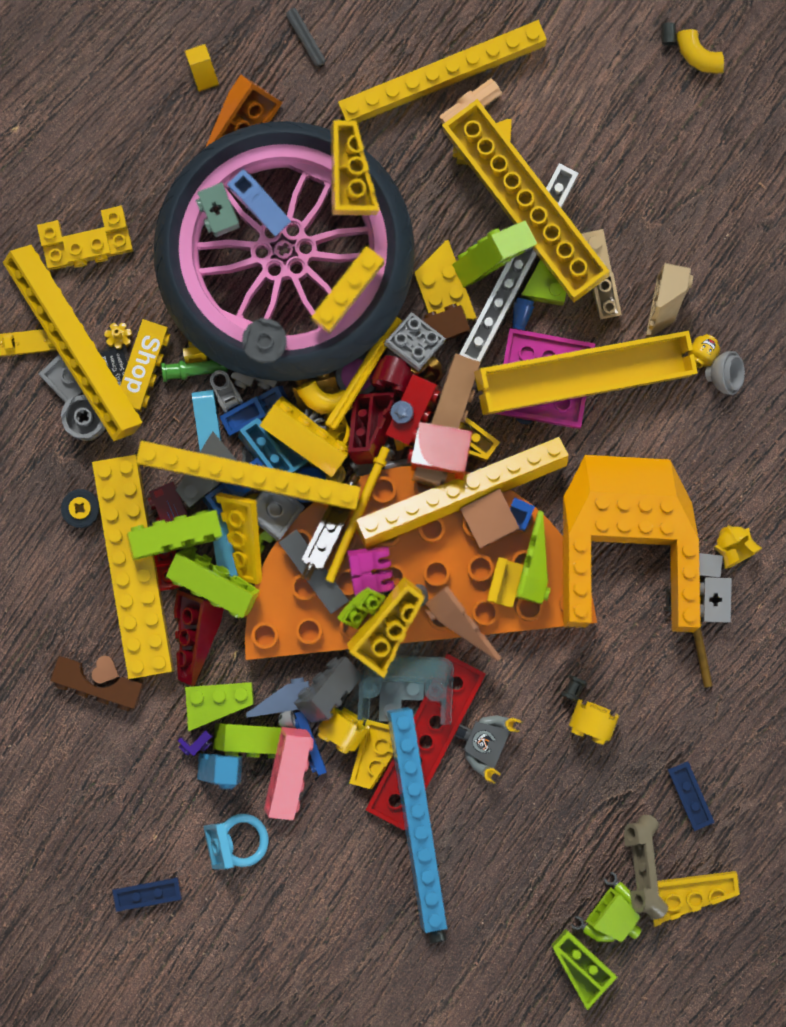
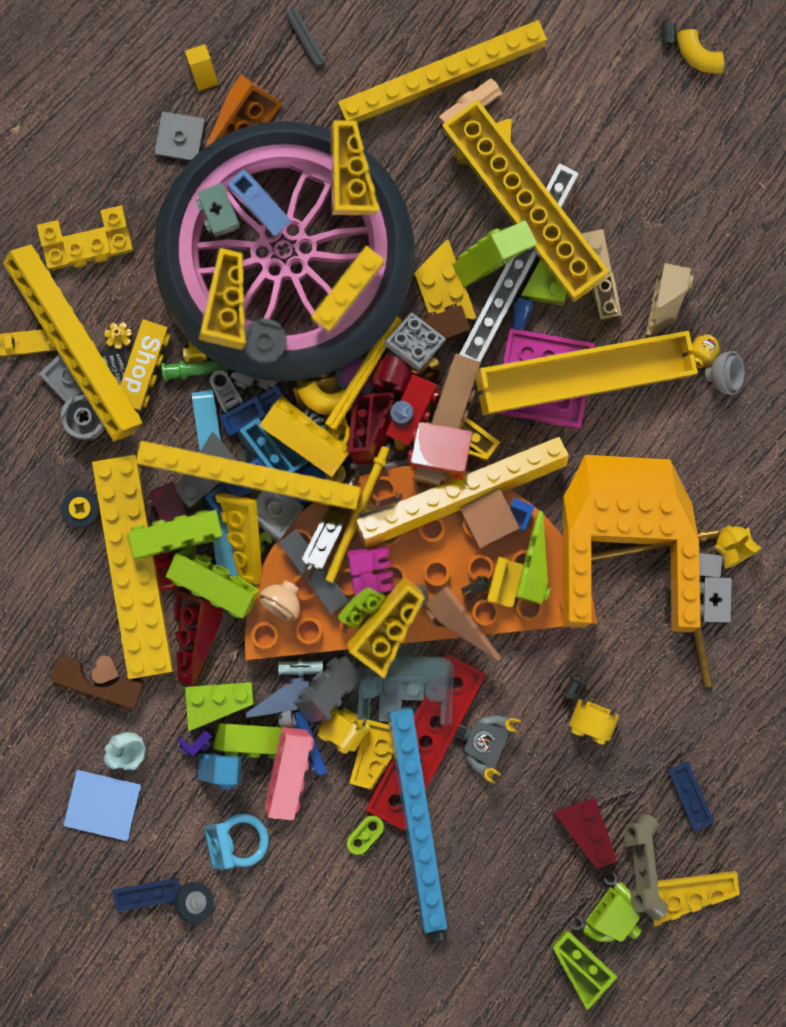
none -> light blue piece [64,770,141,841]
none -> light aqua hair [104,732,145,770]
none -> light grey plate [155,112,205,161]
none -> black wheel [174,882,214,923]
none -> yellow wedge [199,248,245,350]
none -> light nougat piece [258,580,300,621]
none -> light aqua pin [278,659,323,677]
none -> lime plate [347,815,384,855]
none -> clear smoke piece [358,493,403,518]
none -> pearl dark grey pin [461,576,491,600]
none -> dark red wedge [552,797,617,869]
none -> pearl gold bar [591,529,719,561]

